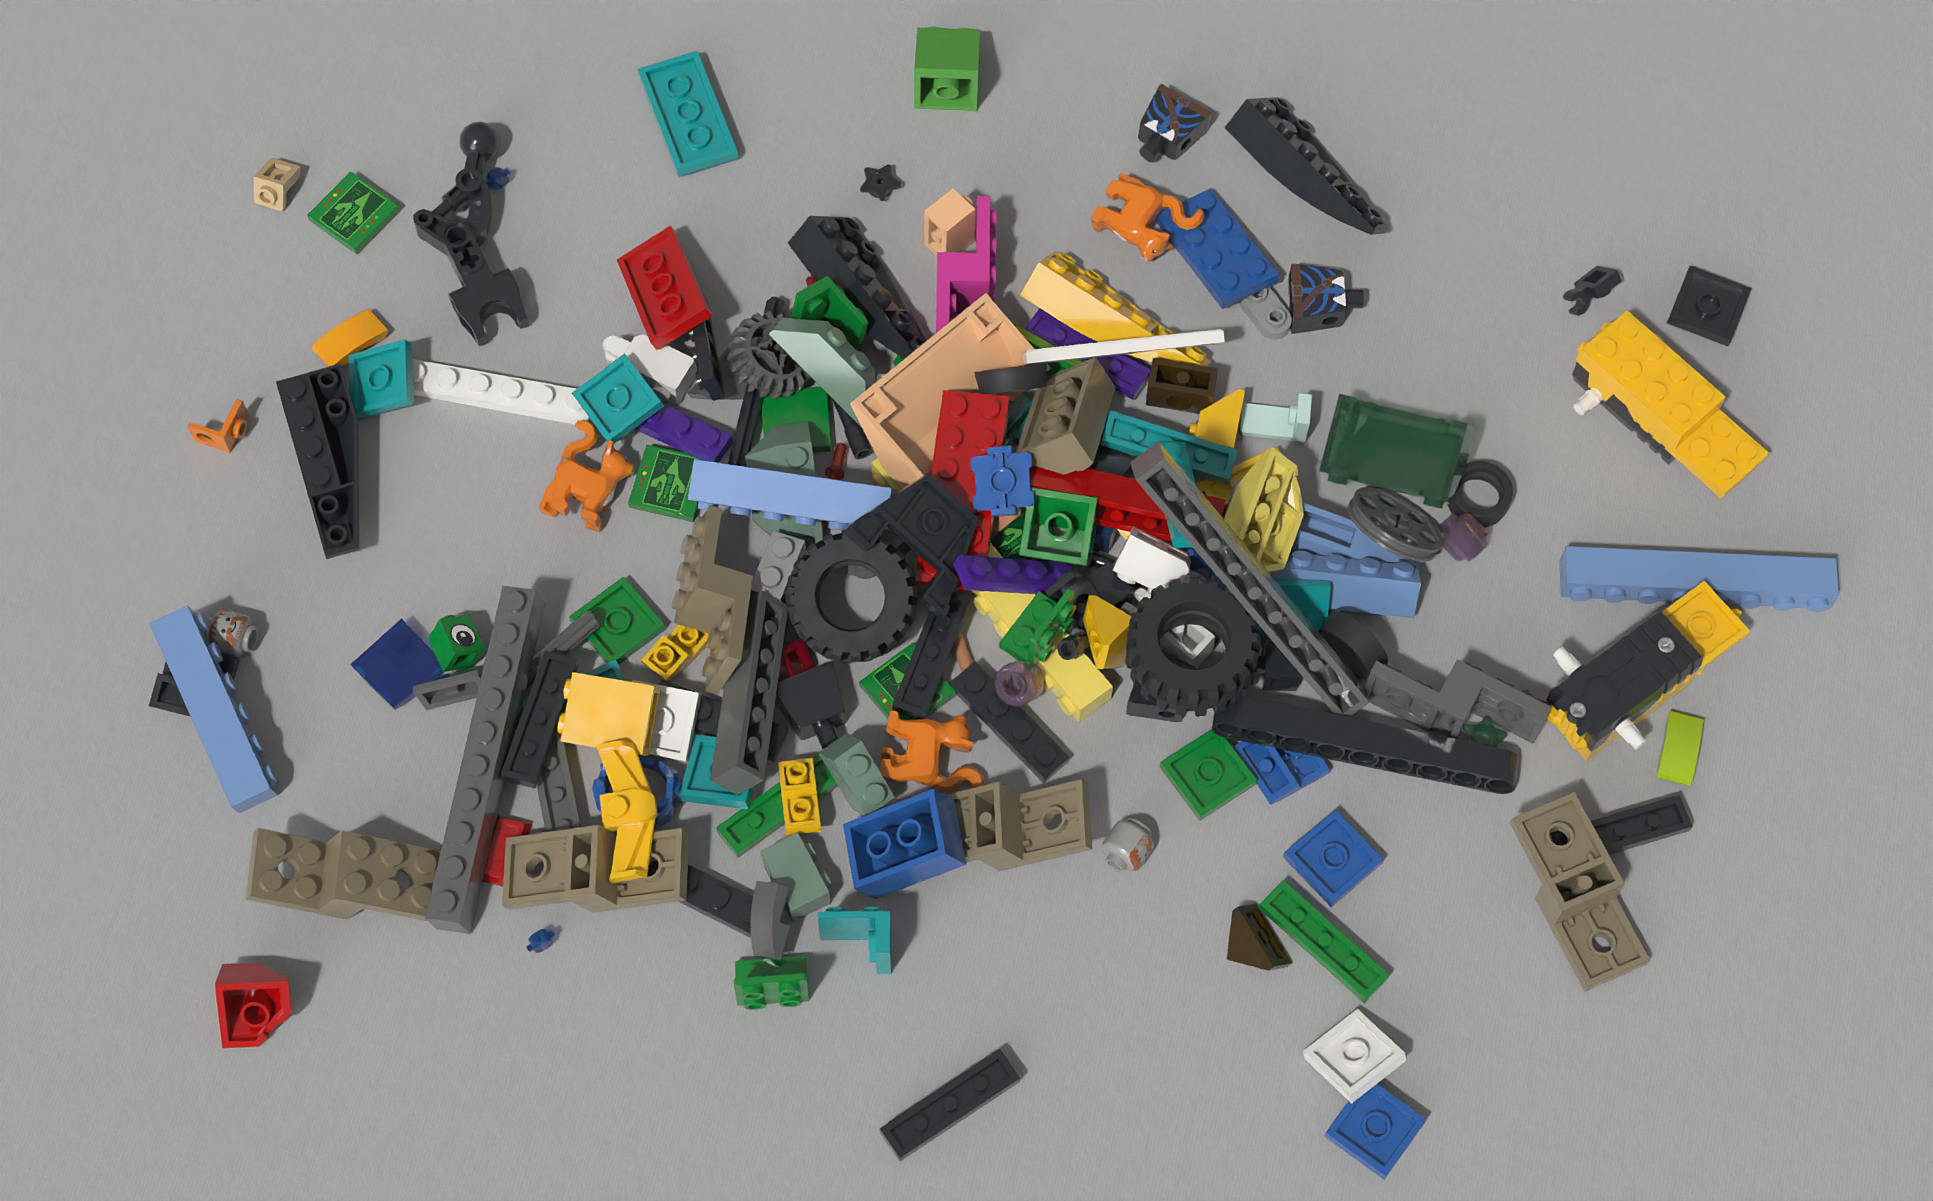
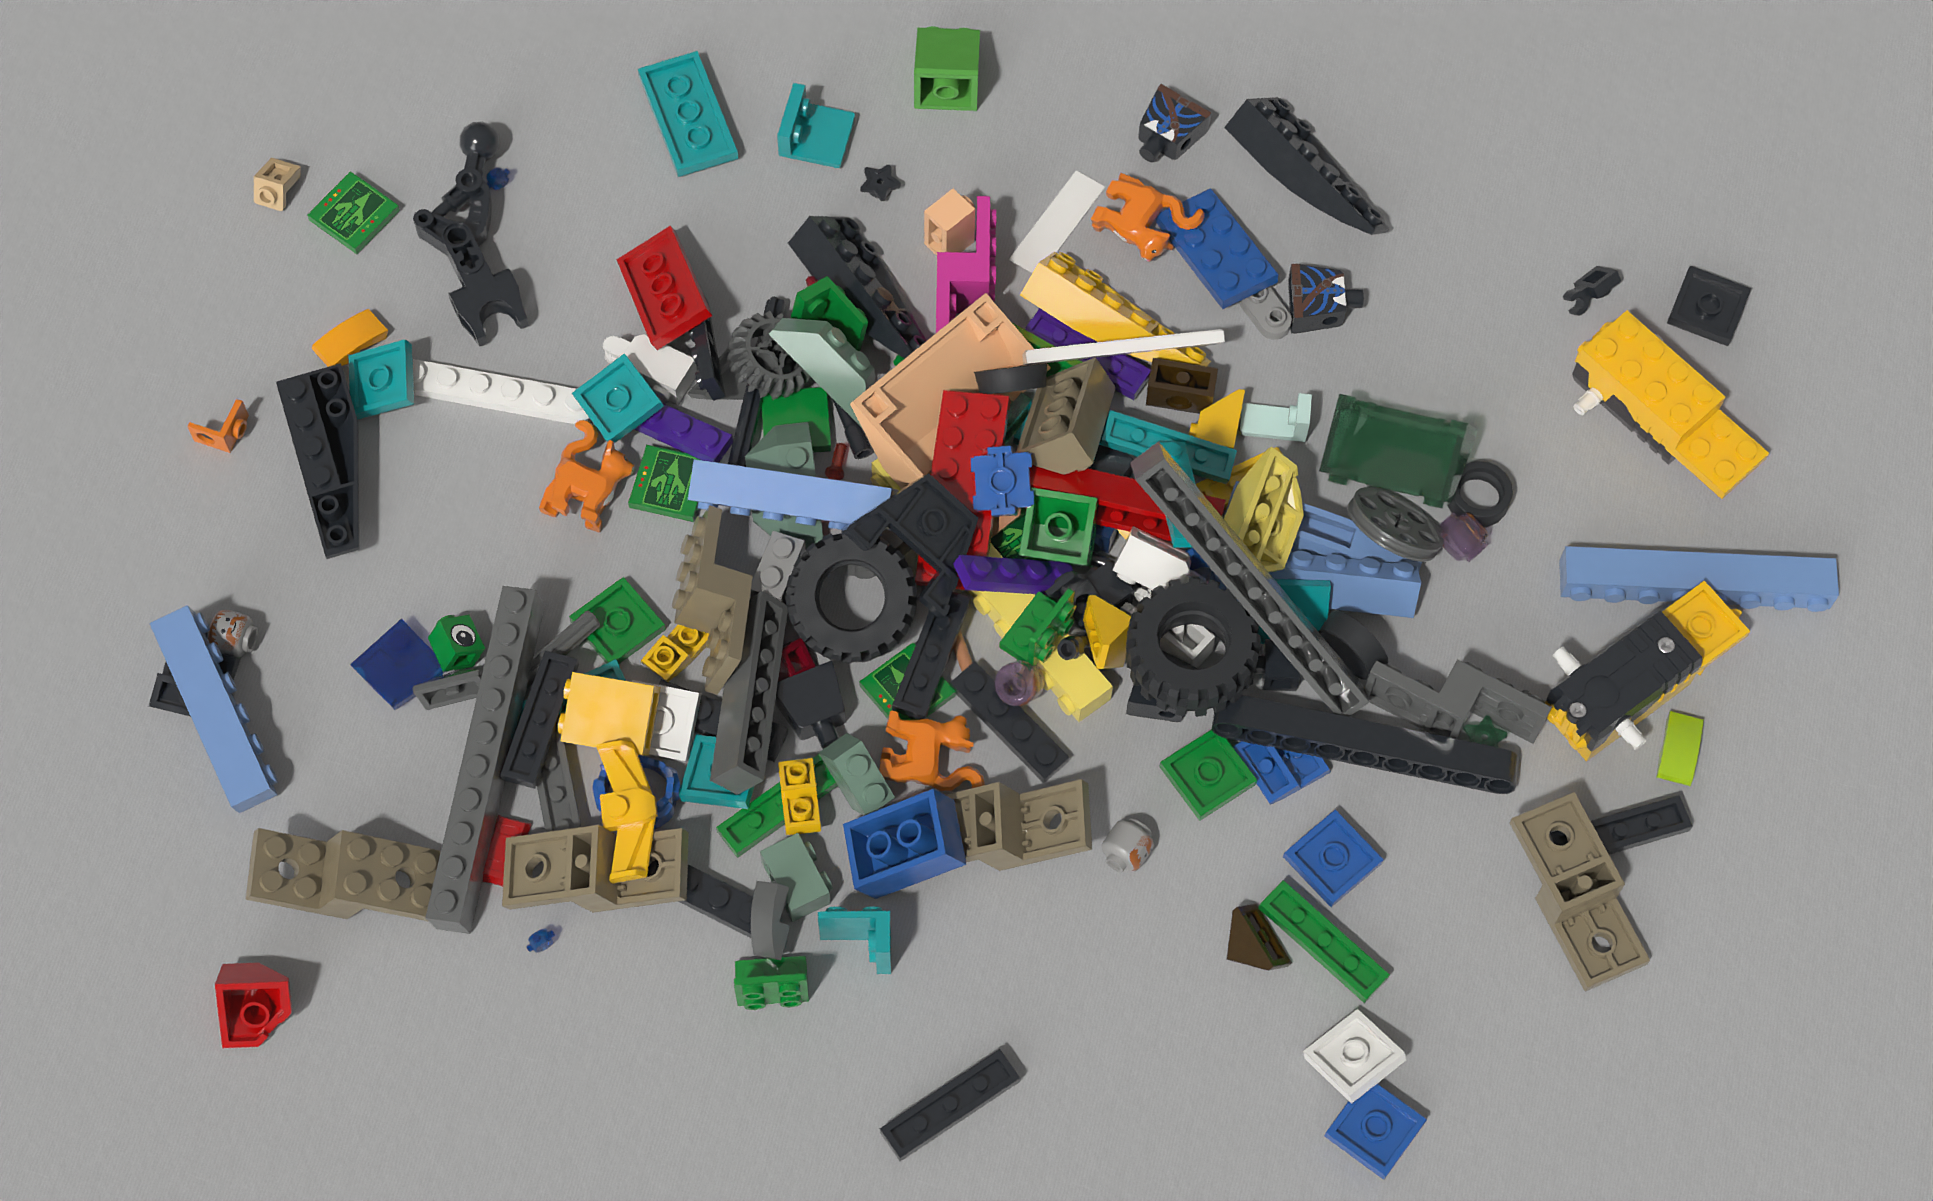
none -> teal bracket [777,83,855,168]
none -> white sticker [1009,170,1105,273]

